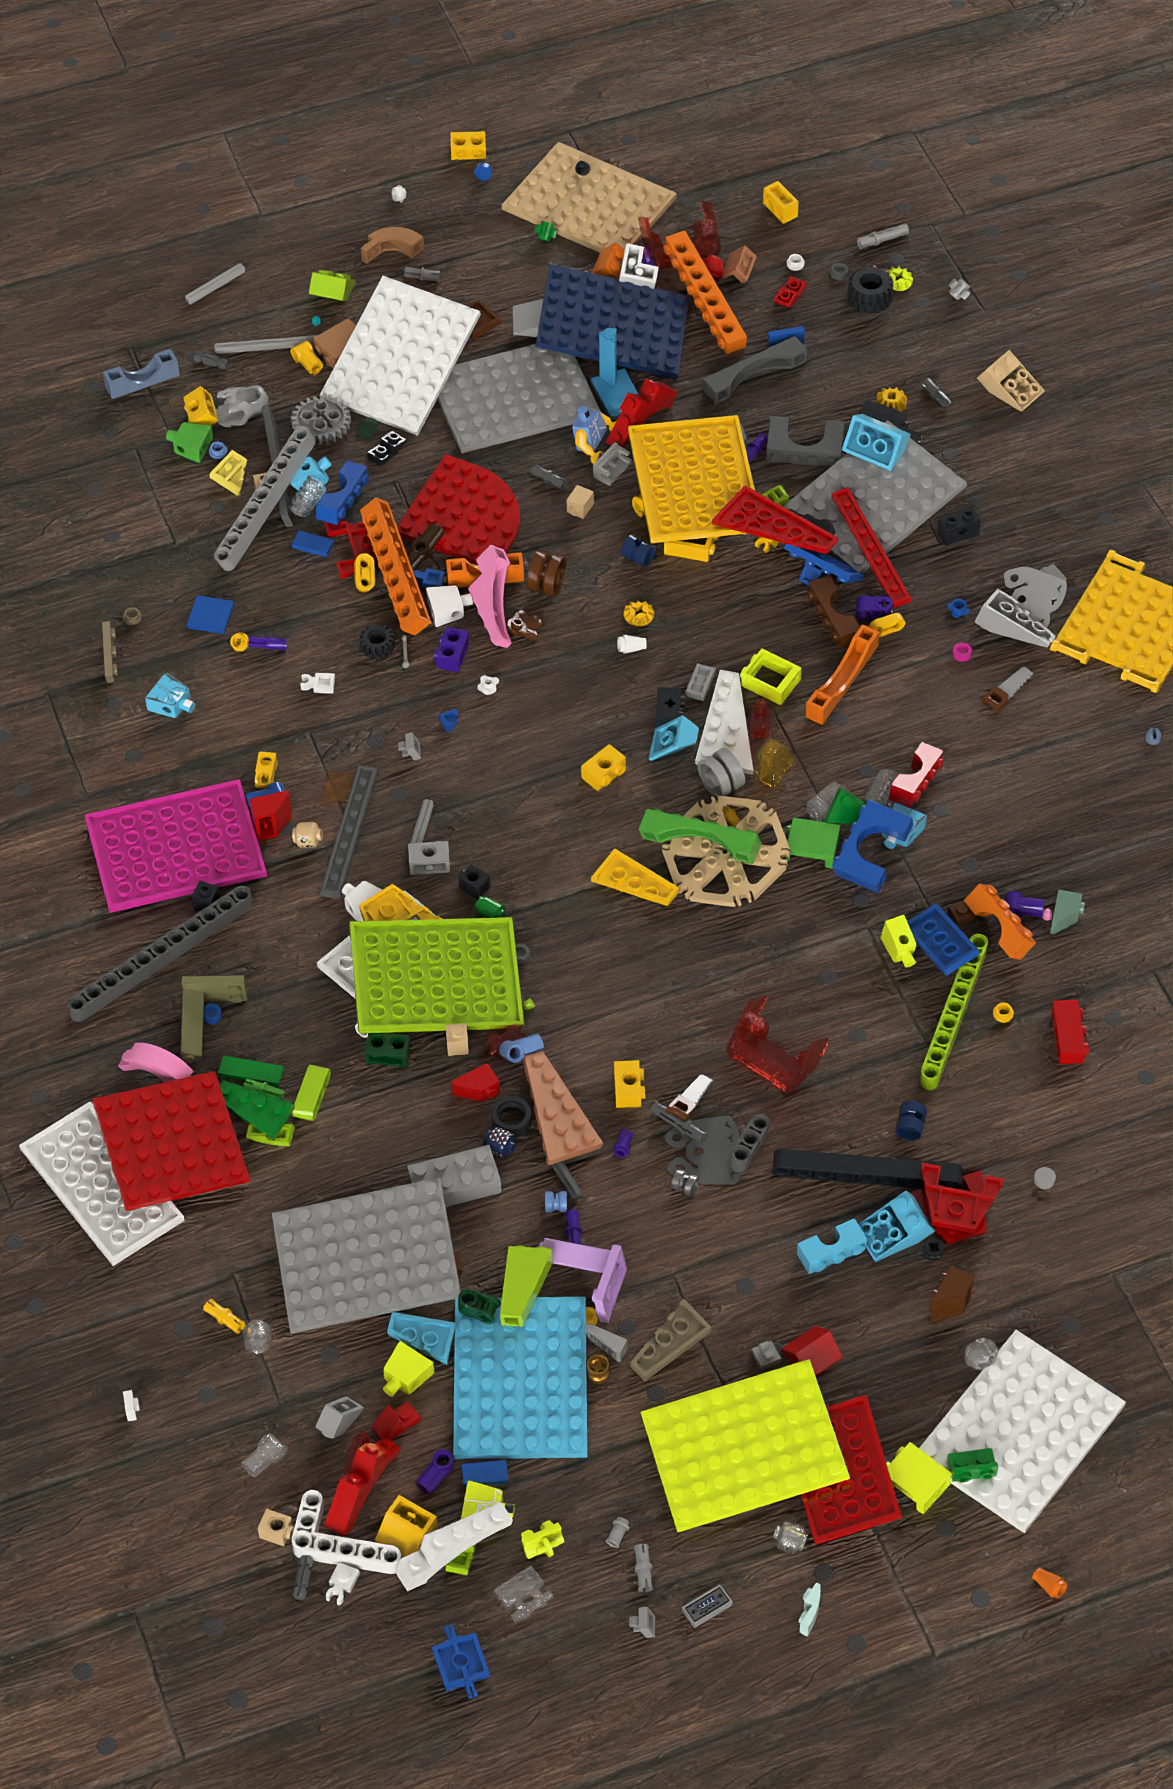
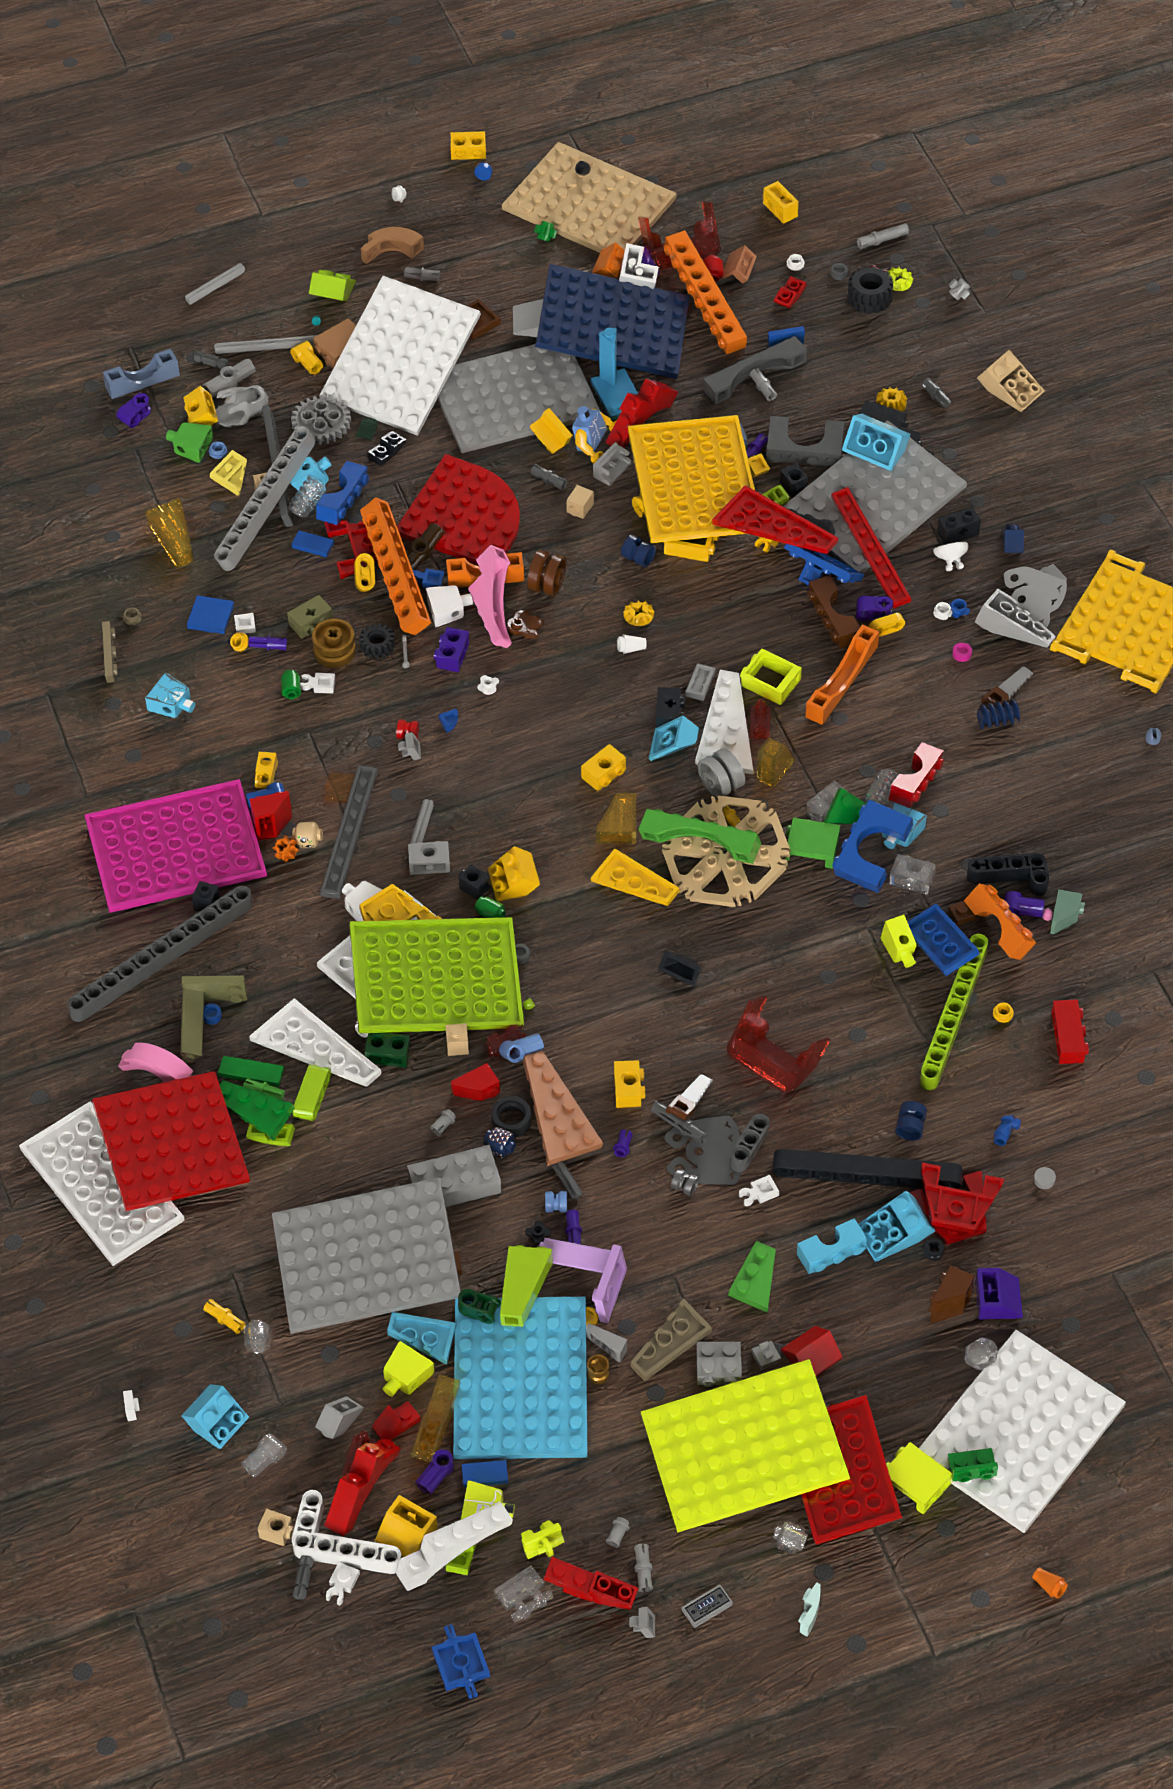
none -> dark purple piece [116,393,151,428]
none -> clear yellow slope [146,498,194,569]
none -> medium azure slope [182,1384,249,1449]
none -> light grey piece [202,358,256,398]
none -> white plate [234,613,256,634]
none -> white wing [249,999,381,1087]
none -> orange gear [273,836,299,862]
none -> green brick [281,670,301,699]
none -> olive brick [287,595,333,639]
none -> pearl gold wheel [312,618,356,668]
none -> red wheel [396,719,419,739]
none -> clear yellow slope [410,1375,461,1462]
none -> light grey pin [430,1109,456,1136]
none -> yellow slope [487,846,540,901]
none -> black plate [525,1221,551,1244]
none -> yellow panel [529,408,573,454]
none -> red slope [543,1557,638,1609]
none -> clear yellow slope [596,793,636,844]
none -> black slope [658,951,702,986]
none -> light grey plate [697,1342,742,1387]
none -> bright green wing [728,1241,776,1313]
none -> white plate [739,1175,779,1206]
none -> yellow plate [748,453,770,478]
none -> light grey pin [750,368,777,401]
none -> black brick [780,463,808,497]
none -> clear brick [889,854,936,895]
none -> white hair [933,542,968,571]
none -> white plate [933,602,952,620]
none -> black beam [967,853,1049,896]
none -> dark purple slope [975,1268,1023,1319]
none -> dark blue piece [977,699,1020,730]
none -> blue arm [994,1115,1021,1146]
none -> dark blue slope [1001,524,1024,553]

